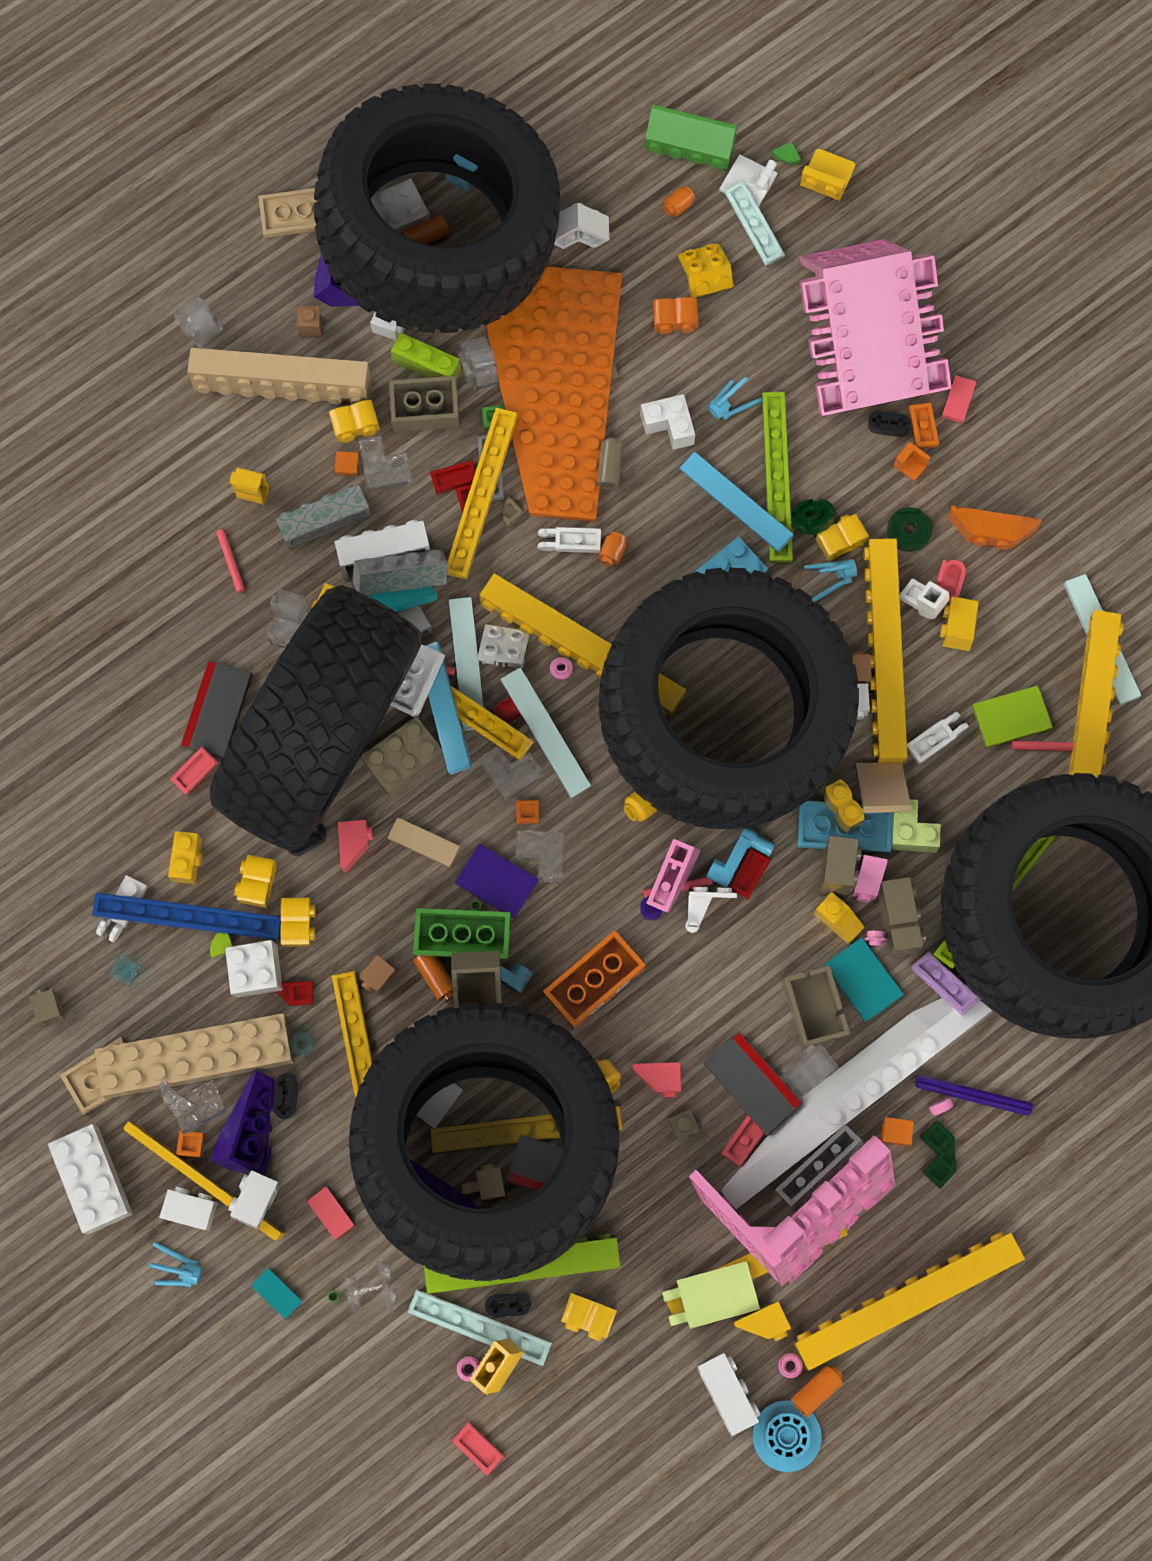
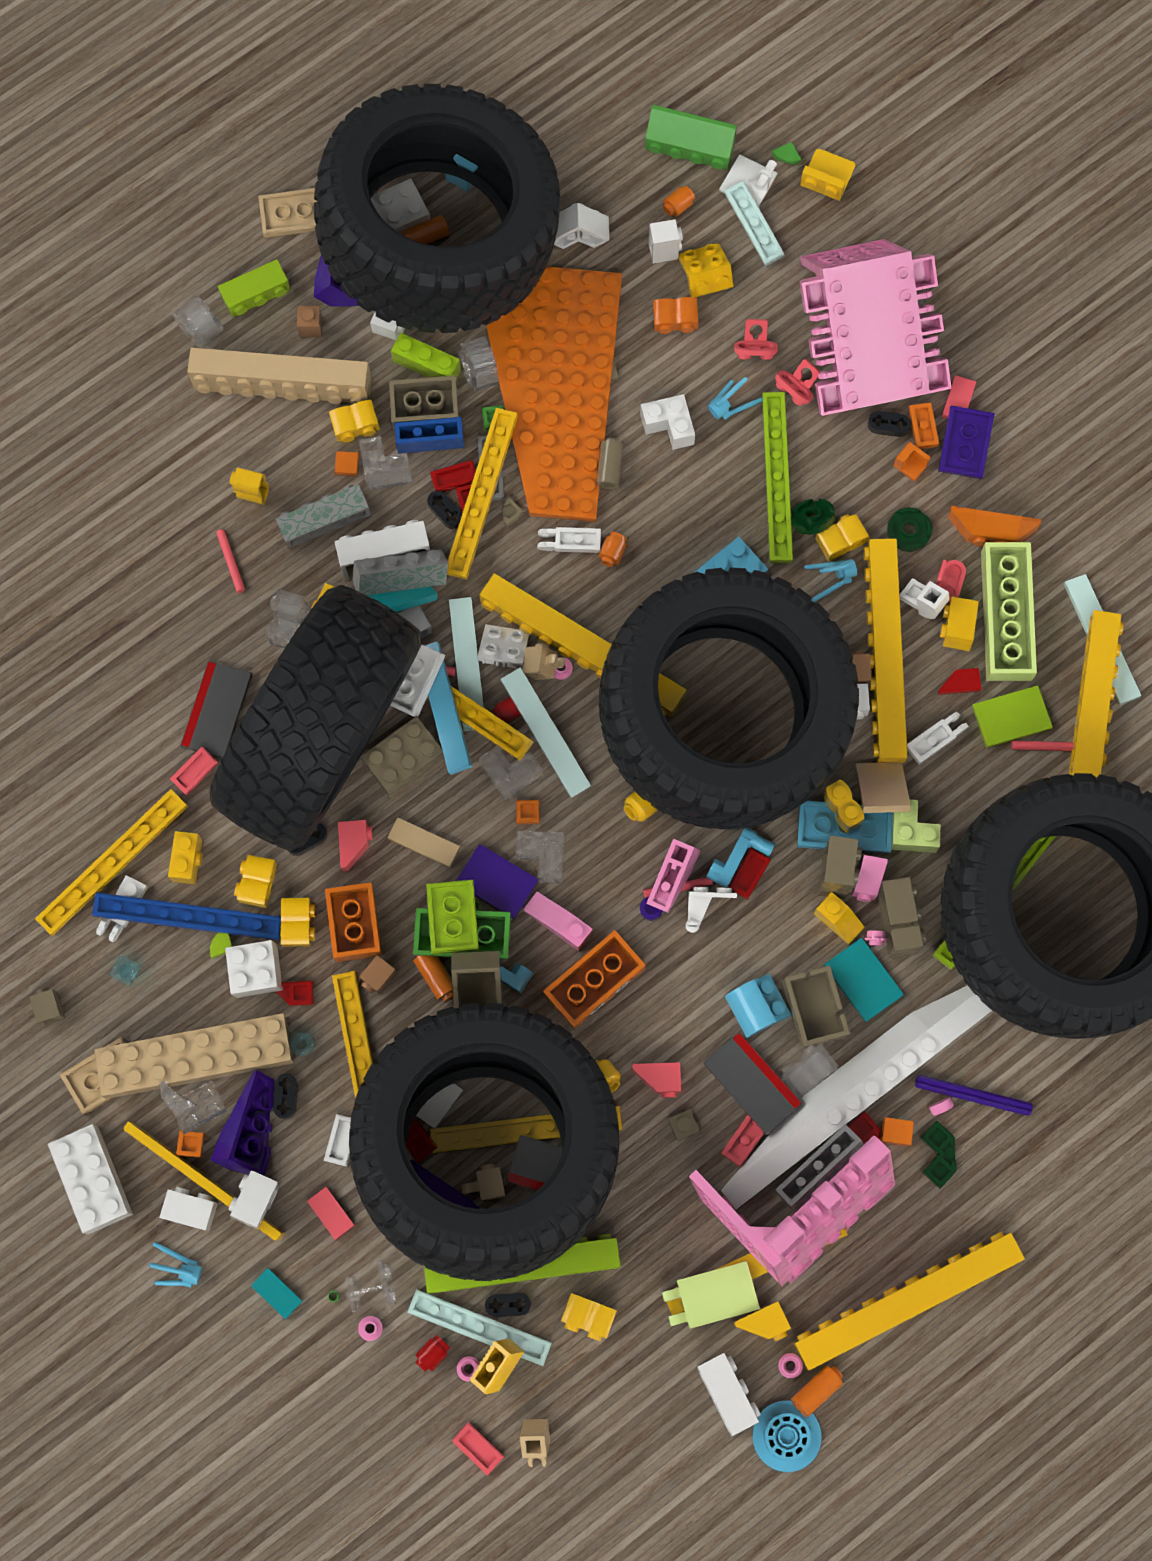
medium azure tile [680,452,794,553] -> none
lavender tile [912,952,979,1016] -> none
none -> yellow plate [35,789,188,936]
none -> lime brick [217,259,291,317]
none -> white tile [324,1114,351,1167]
none -> orange brick [325,882,383,962]
none -> bright pink plate [358,1316,383,1341]
none -> blue brick [394,417,464,454]
none -> red tile [406,1117,438,1163]
none -> red brick [415,1335,450,1372]
none -> lime tile [426,880,479,955]
none -> black beam [427,491,462,529]
none -> tan brick [520,1419,550,1467]
none -> tan brick [522,643,565,680]
none -> bright pink slope [523,892,593,952]
none -> white brick [649,219,683,263]
none -> medium azure brick [725,974,791,1038]
none -> coral bracket [734,319,778,360]
none -> coral bracket [775,359,821,406]
none -> red tile [848,1111,881,1144]
none -> dark purple tile [938,405,995,479]
none -> red tile [938,668,981,695]
none -> yellowish green brick [981,542,1037,681]

